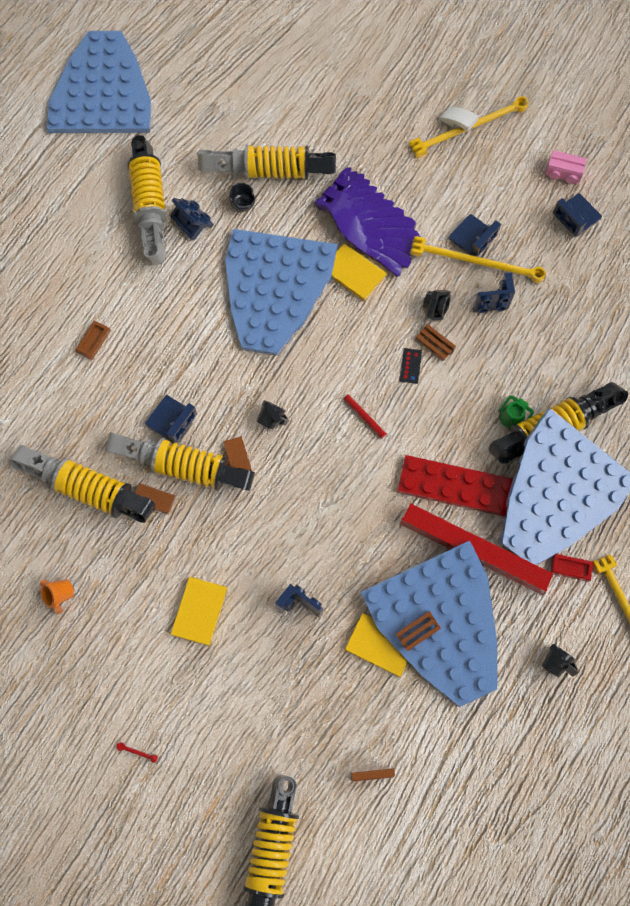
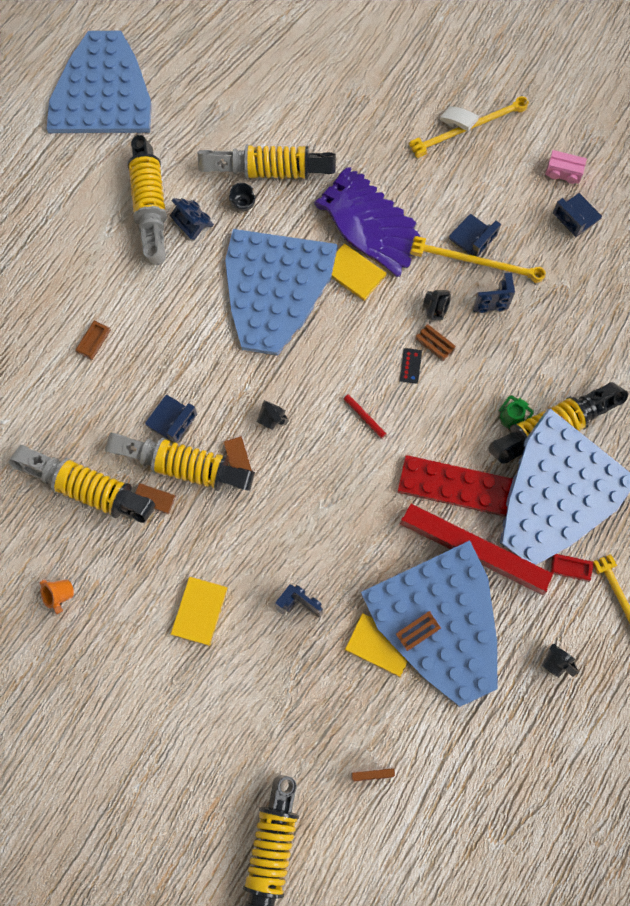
red hinge [117,742,158,763] -> none

